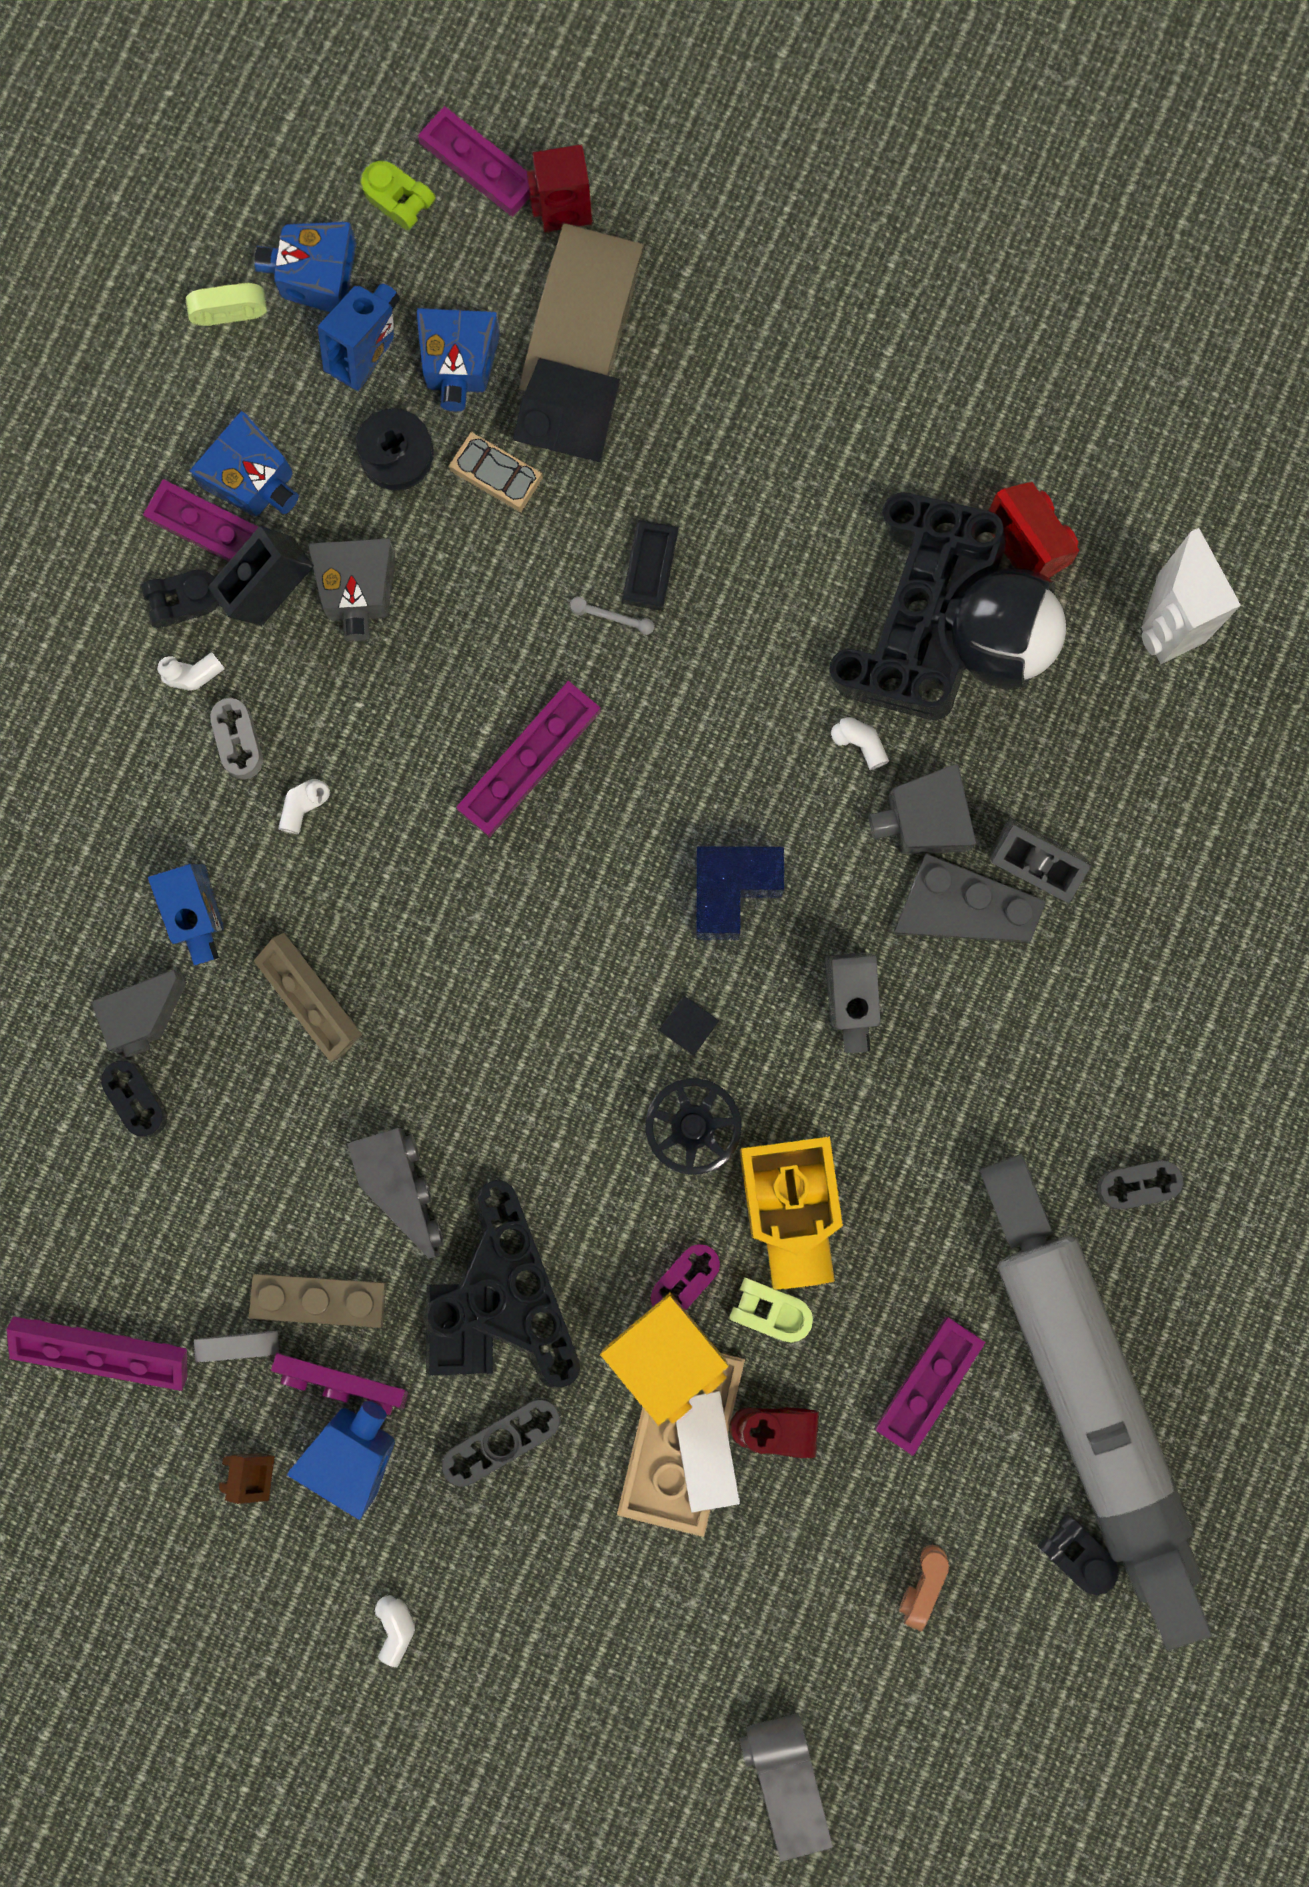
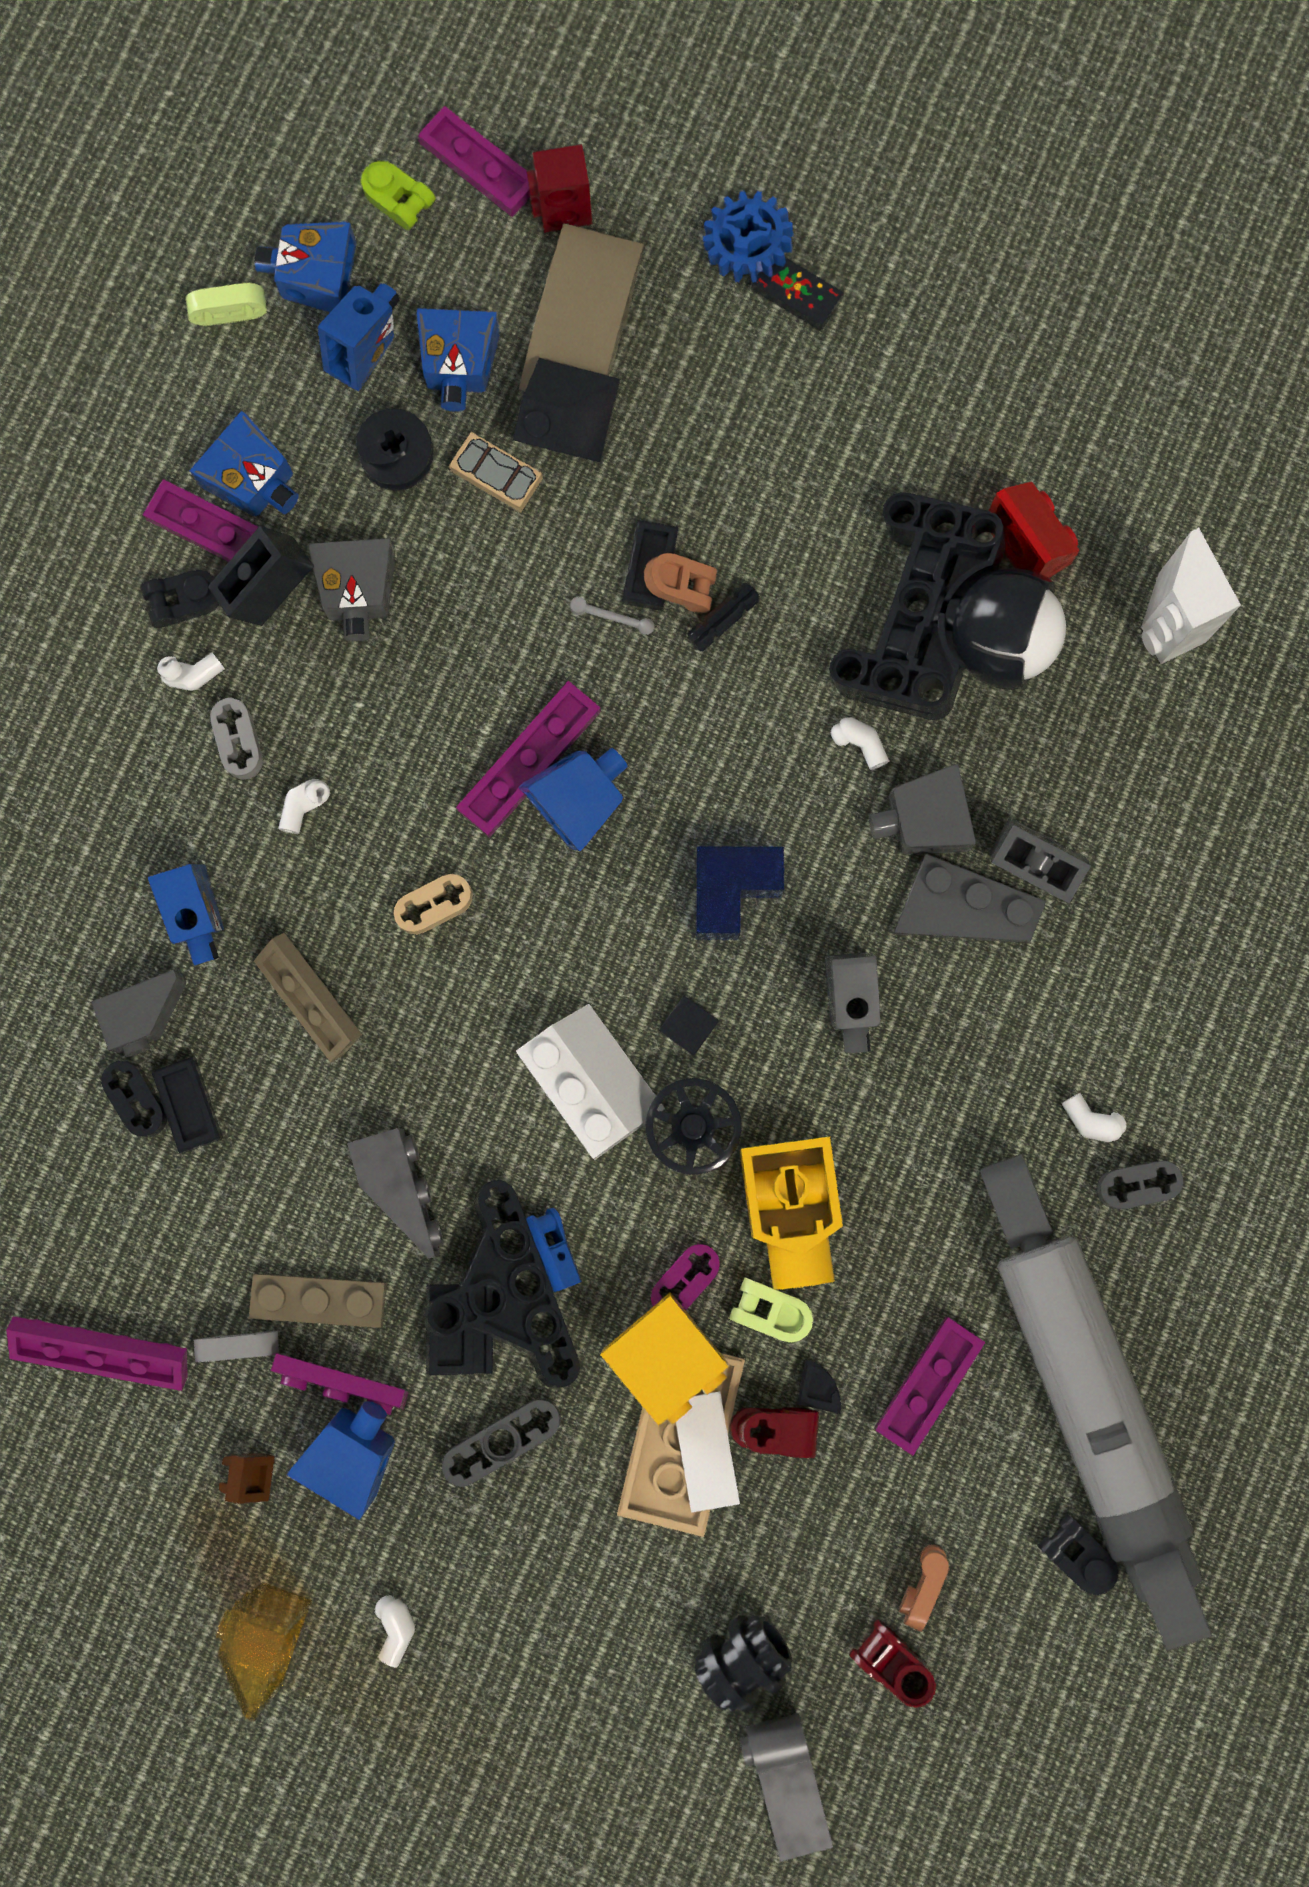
none -> black tile [152,1057,224,1154]
none -> clear yellow slope [216,1582,312,1722]
none -> tan beam [394,874,473,935]
none -> white slope [516,1004,665,1160]
none -> blue torso [519,748,628,851]
none -> blue bar [526,1208,582,1292]
none -> nougat plate [644,553,717,613]
none -> black axle [687,582,760,651]
none -> black piece [695,1615,793,1712]
none -> blue gear [703,191,793,283]
none -> black tile [751,257,844,331]
none -> black tile [796,1359,841,1414]
none -> dark red piece [849,1619,936,1708]
none -> white arm [1061,1093,1127,1142]

